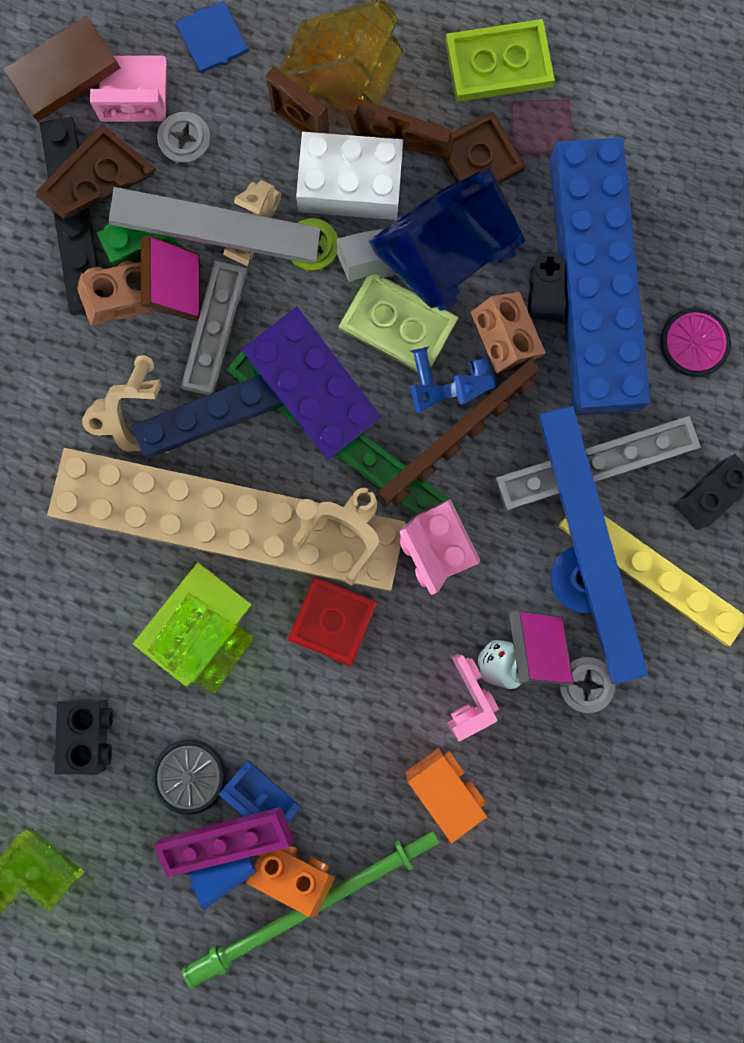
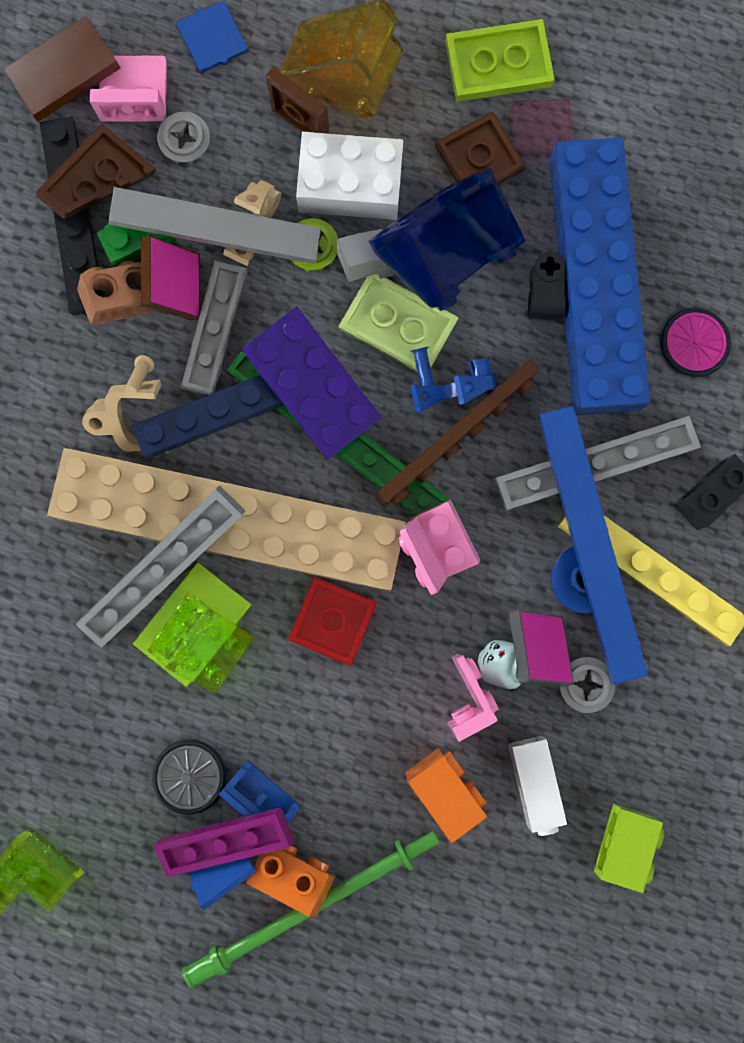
black brick [54,699,113,775] -> none
tan piece [292,488,380,586] -> none
reddish brown wing [344,95,453,159] -> none
nougat brick [470,292,546,374] -> none
none -> light grey plate [76,485,245,648]
none -> white brick [508,736,567,836]
none -> lime brick [593,803,664,893]

